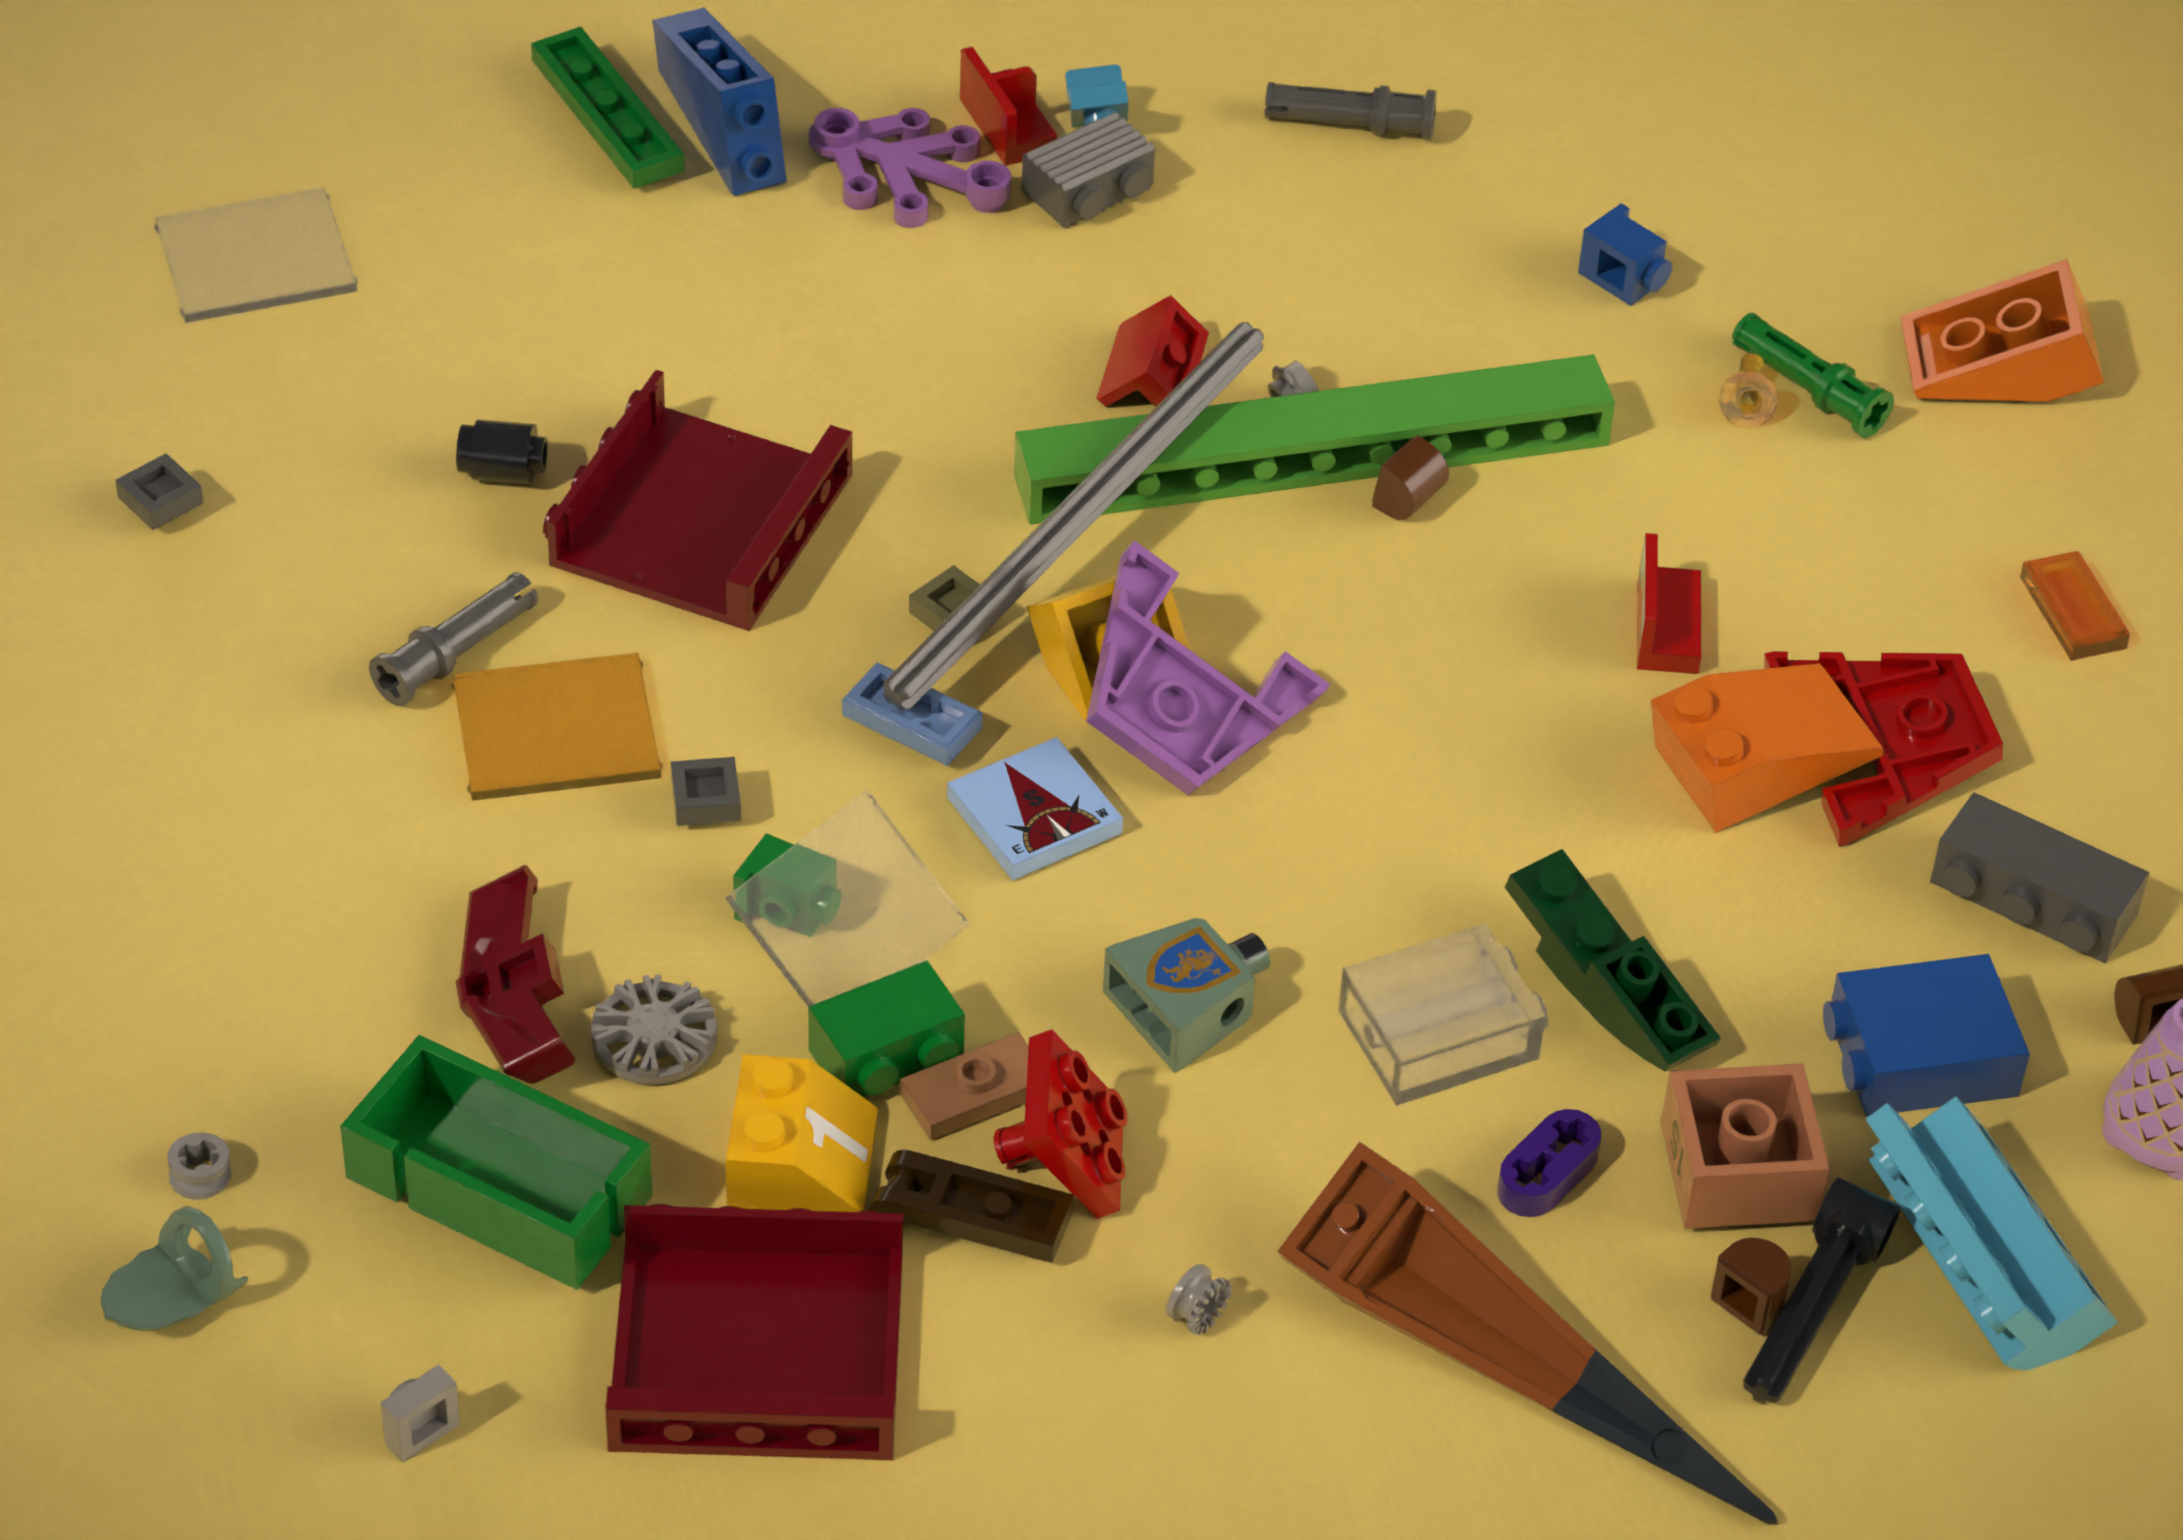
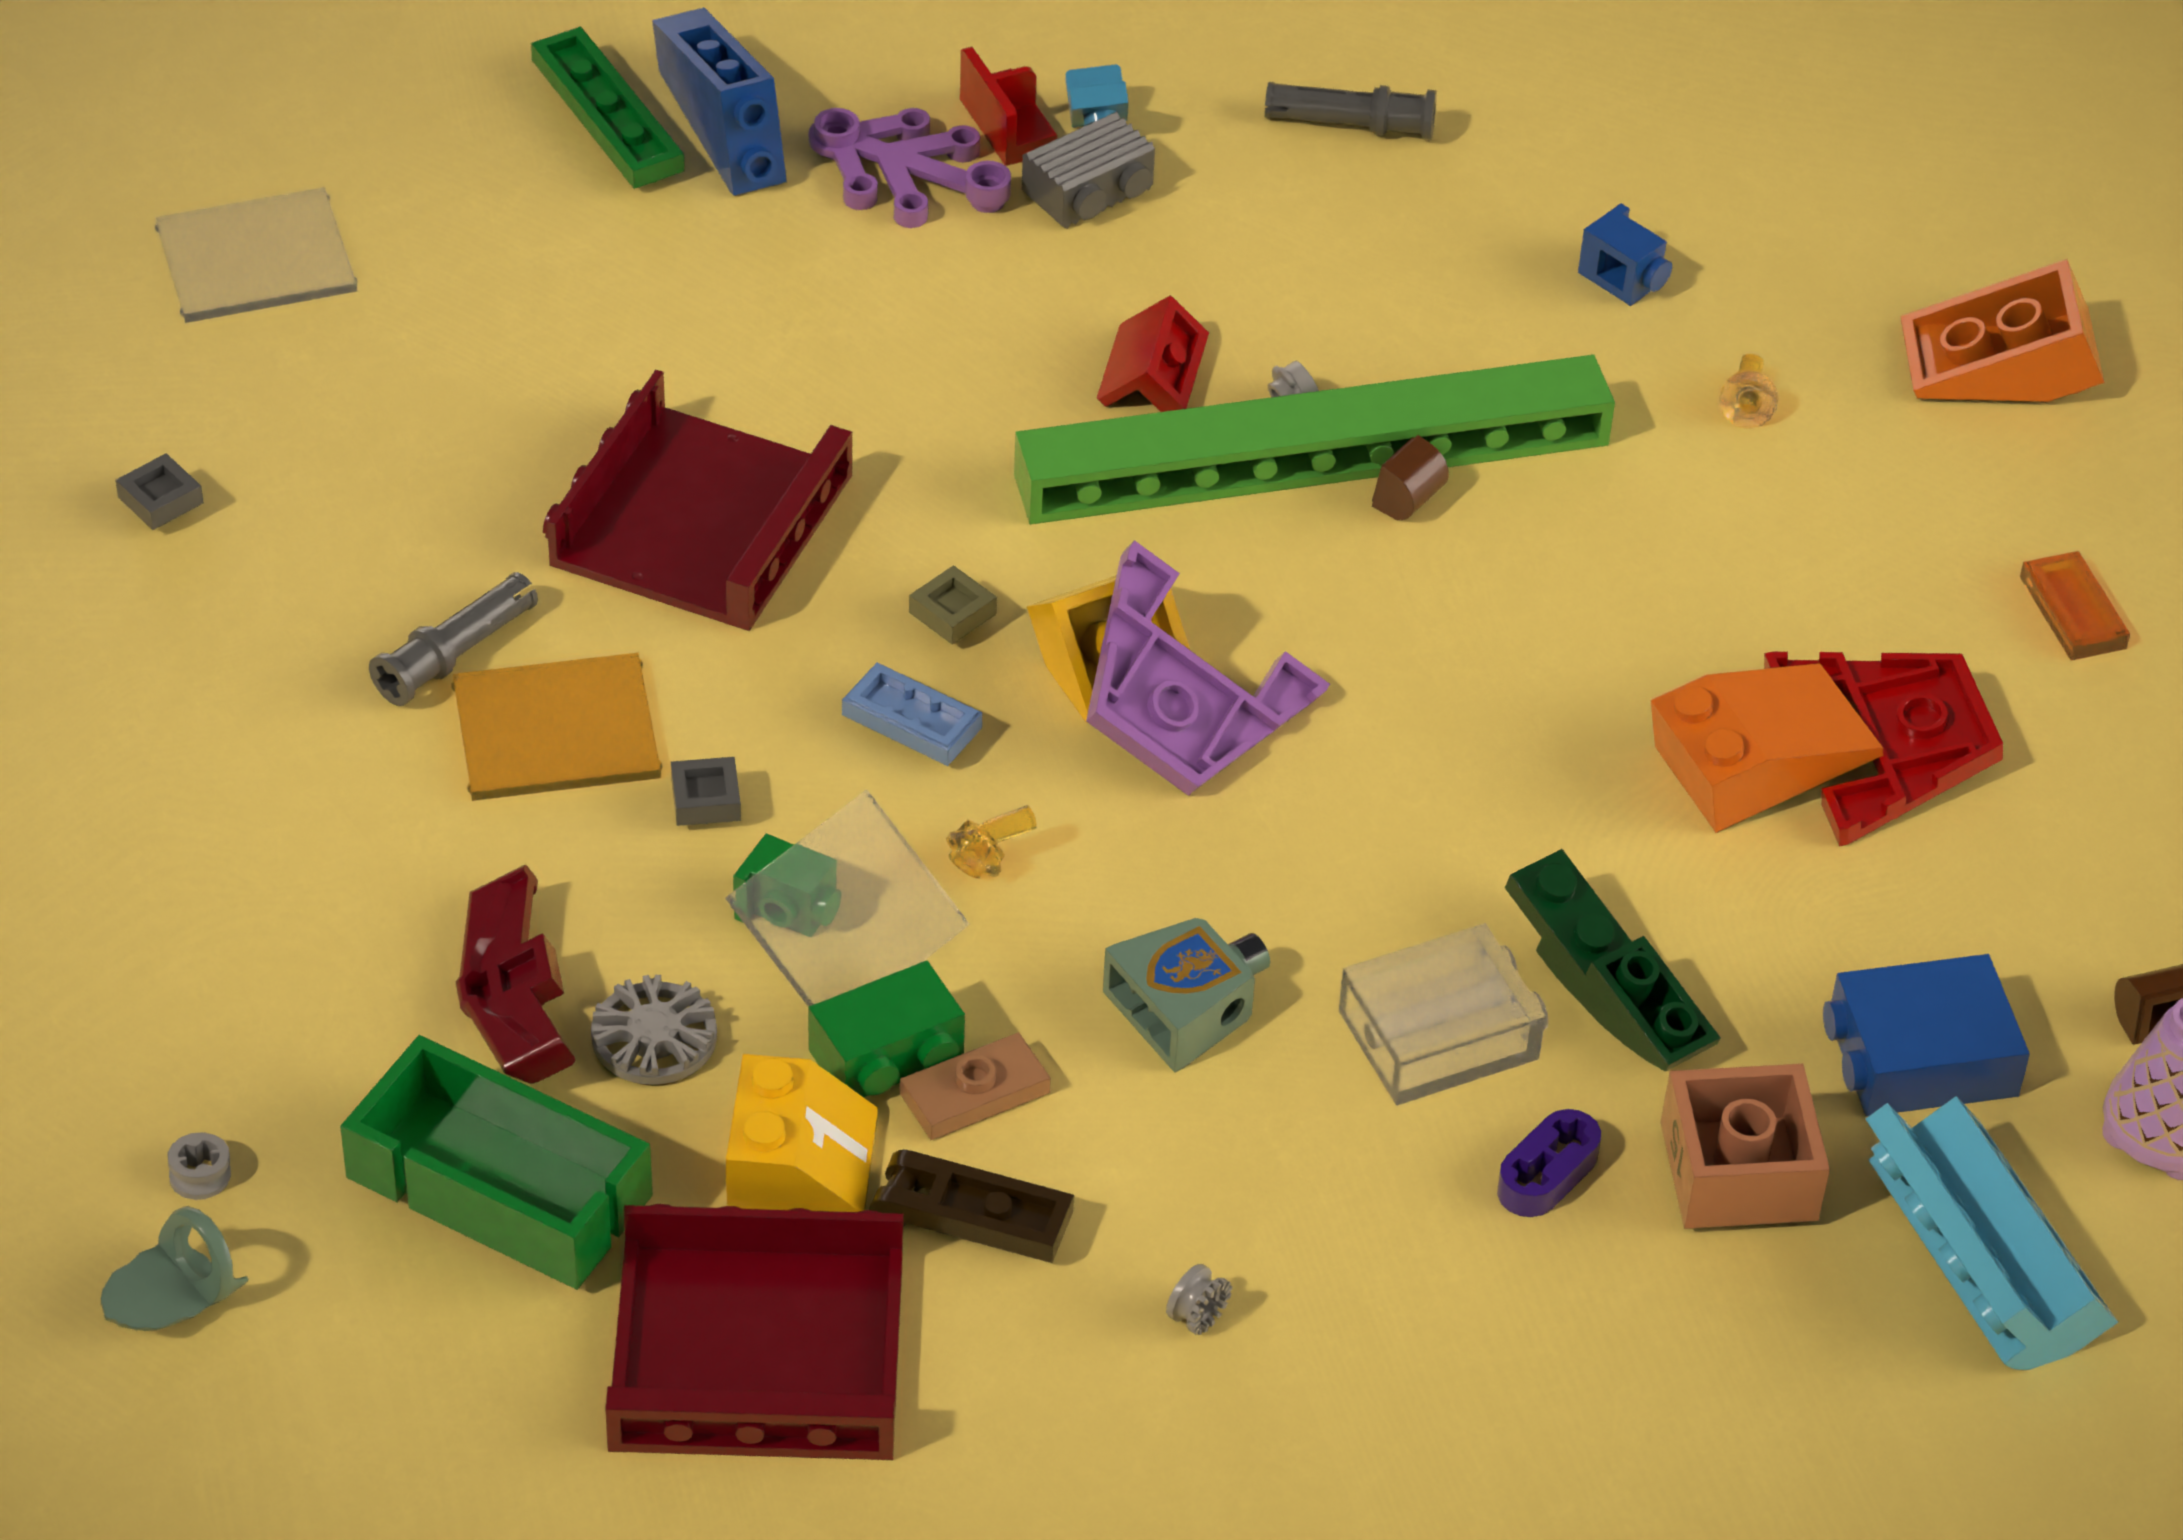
light grey plate [381,1365,460,1462] -> none
black brick [456,419,548,484] -> none
axle [883,322,1264,711] -> none
light blue tile [947,737,1123,881] -> none
red plate [993,1029,1127,1219] -> none
dark orange plate [1277,1141,1778,1525] -> none
red panel [1637,533,1701,674] -> none
reddish brown brick [1710,1238,1792,1337] -> none
green pin [1732,313,1894,438] -> none
black axle [1743,1177,1901,1404] -> none
dark grey brick [1930,792,2149,963] -> none
none -> clear yellow plate [946,805,1037,879]

